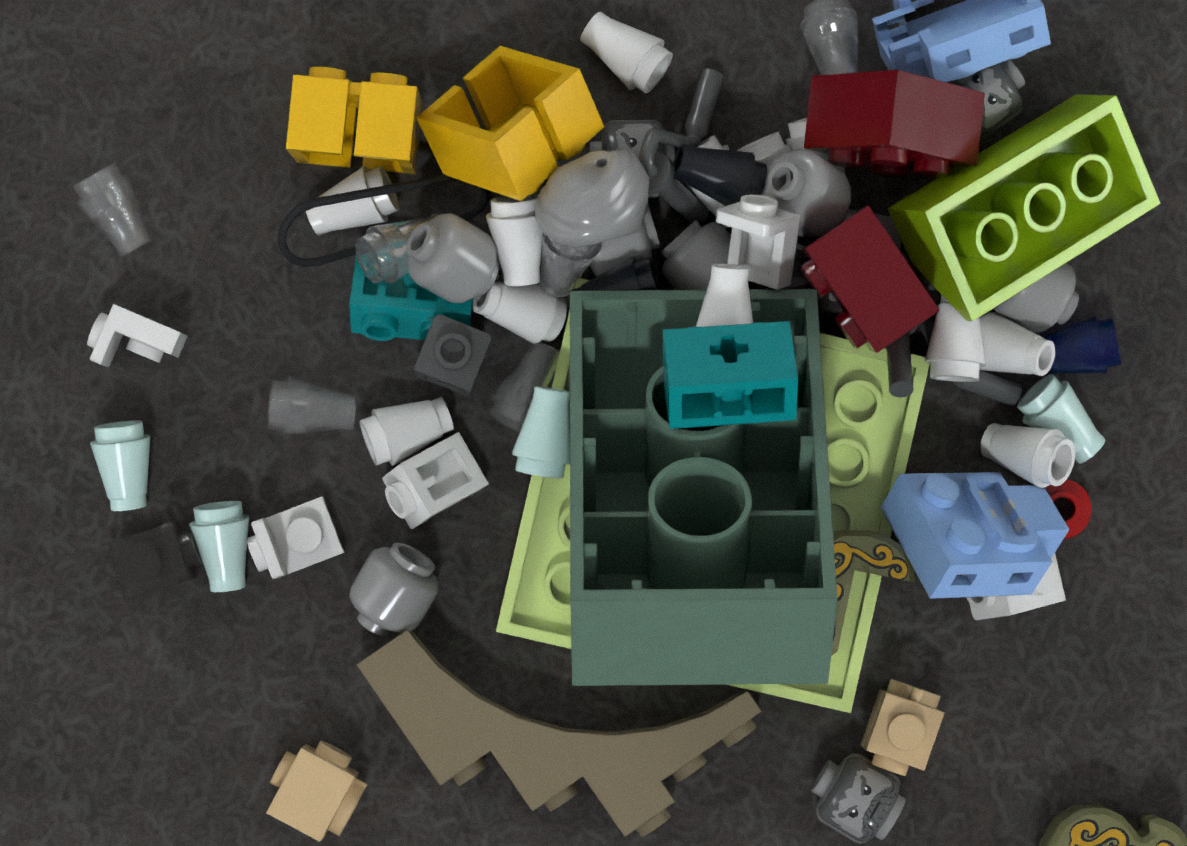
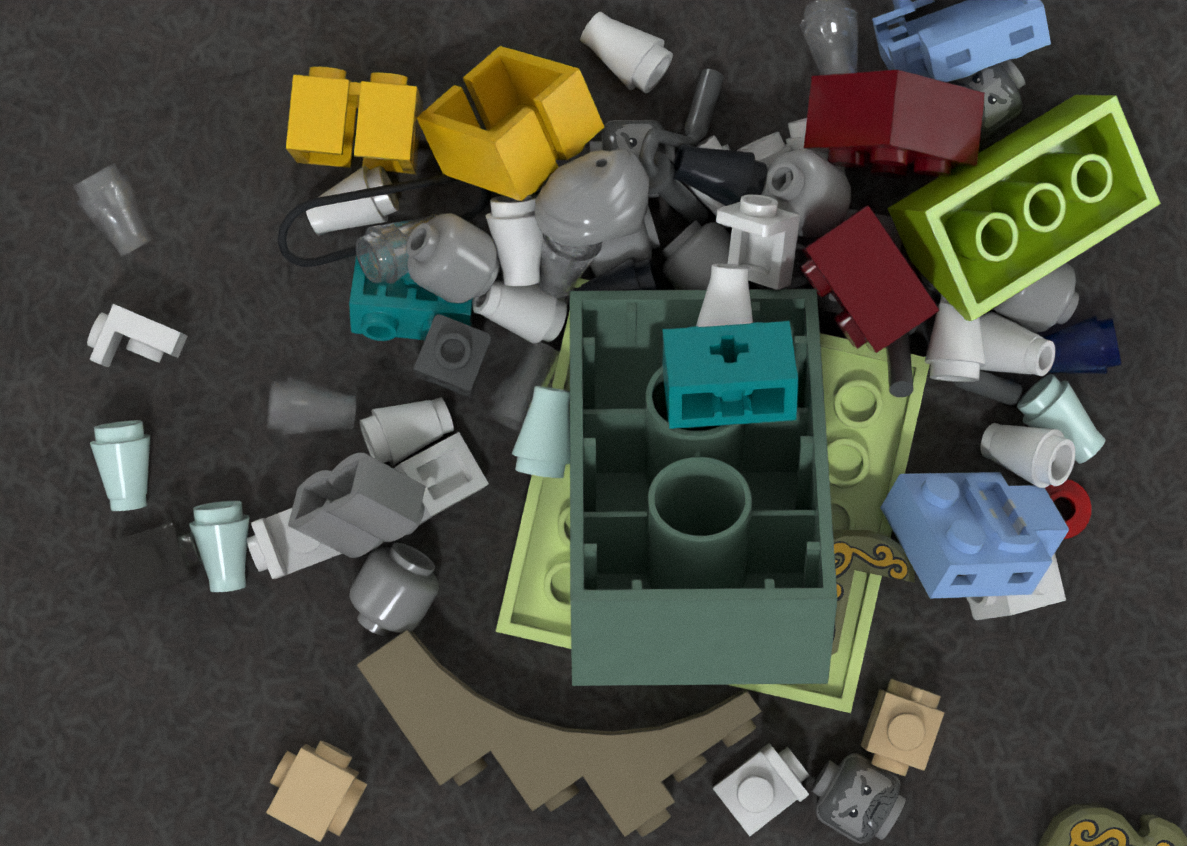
none -> light grey brick [288,453,426,558]
none -> white bracket [712,743,810,836]

